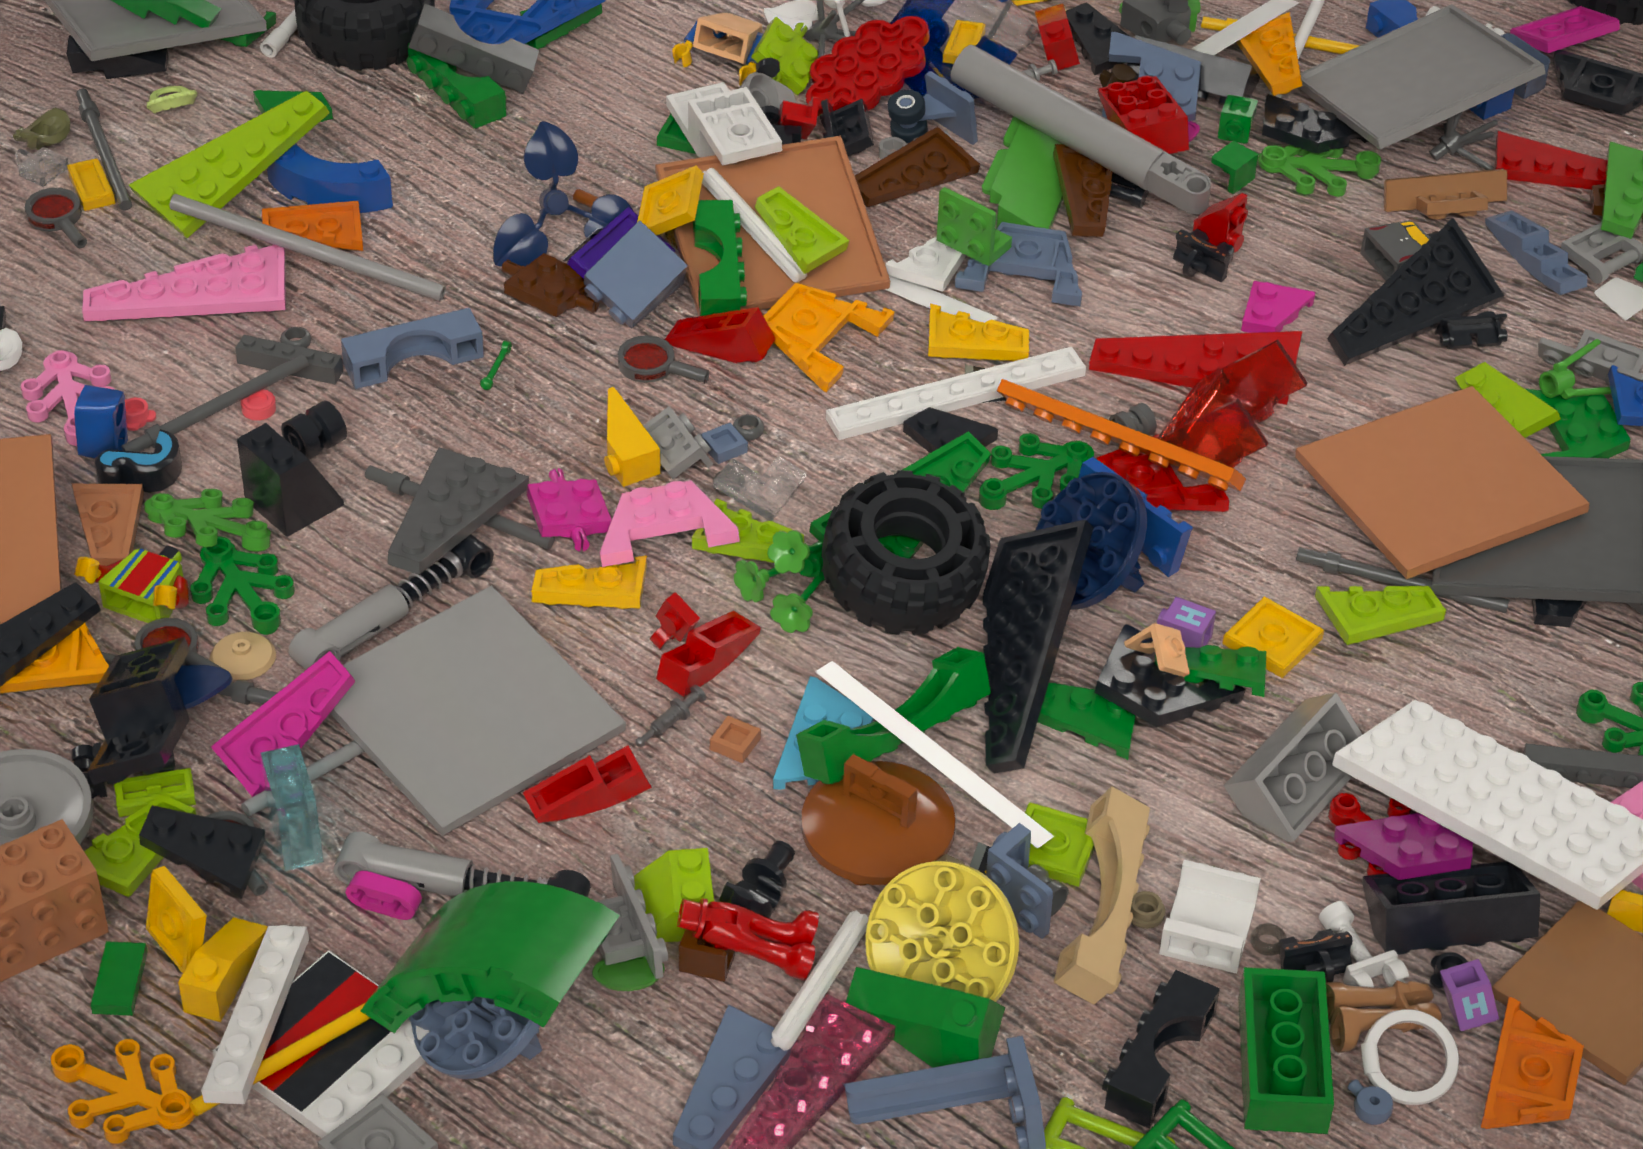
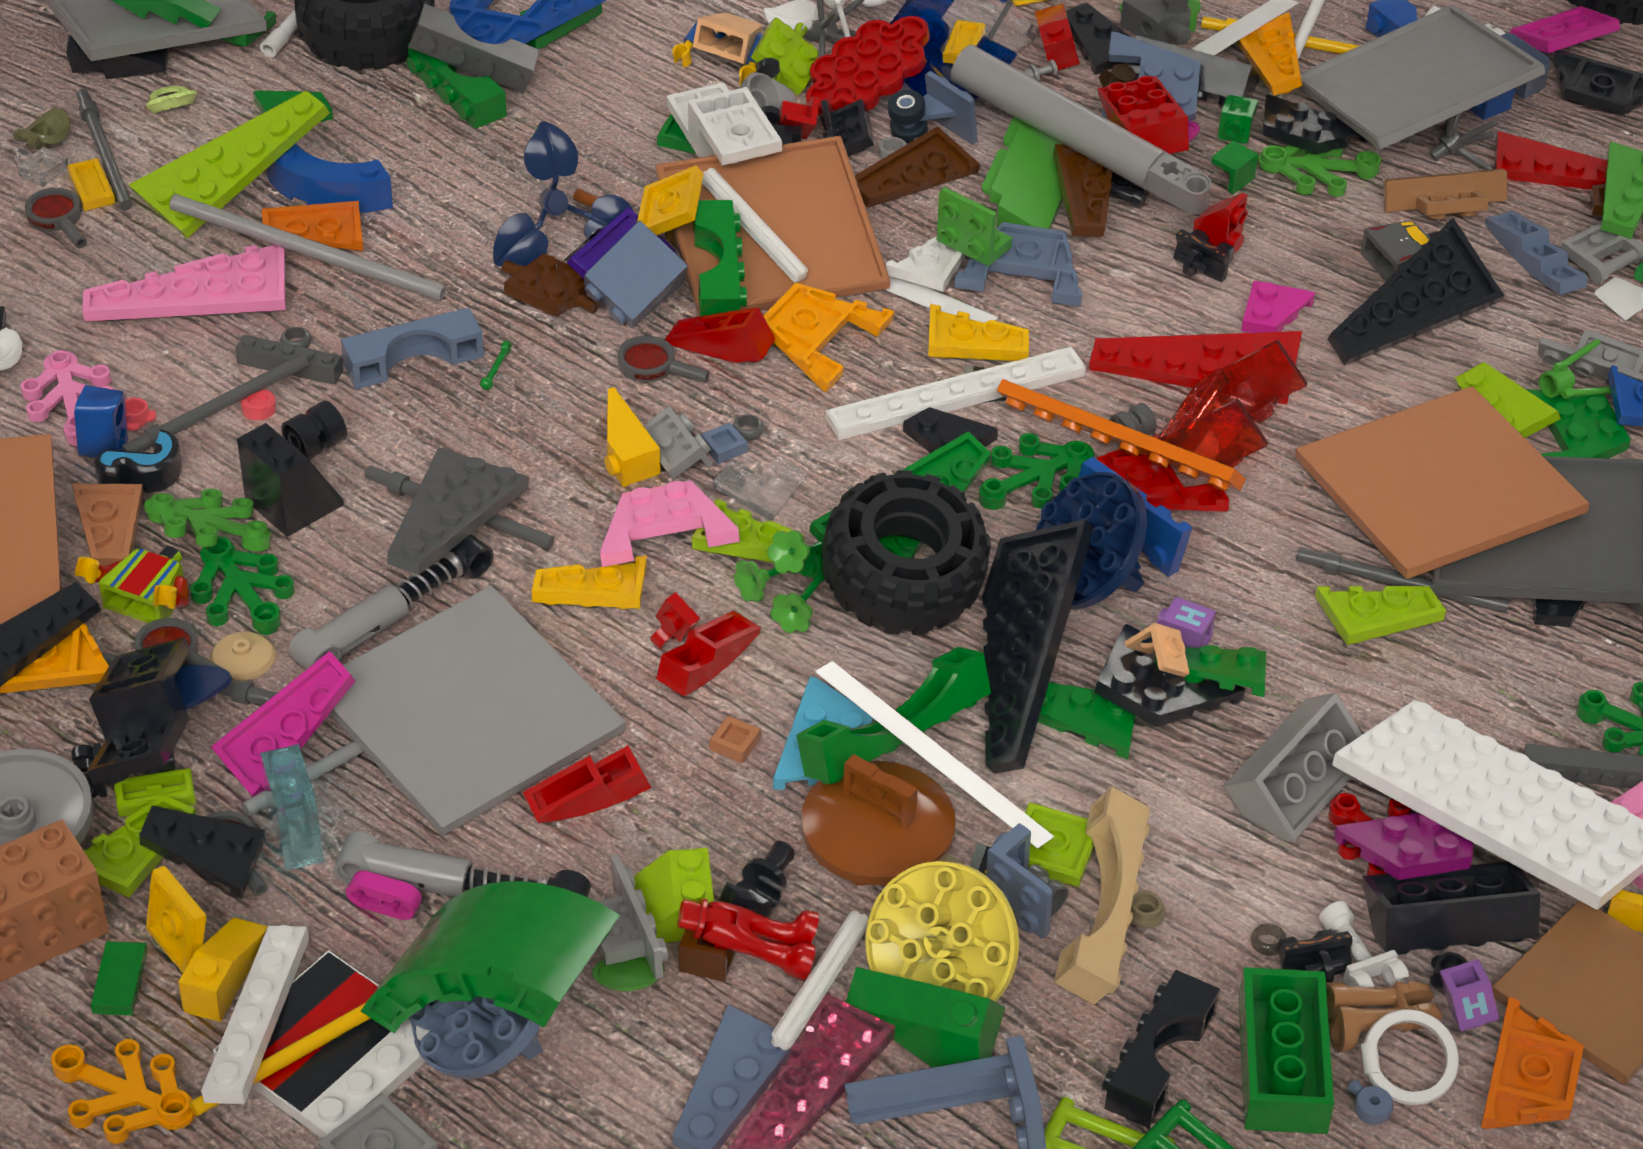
dark pink plate [527,468,612,552] -> none
flat silver piece [635,685,706,747] -> none
lime wing [755,186,850,274] -> none
white panel [1159,860,1261,974] -> none
yellow tile [1222,596,1324,678] -> none
black hinge [1434,311,1507,349] -> none

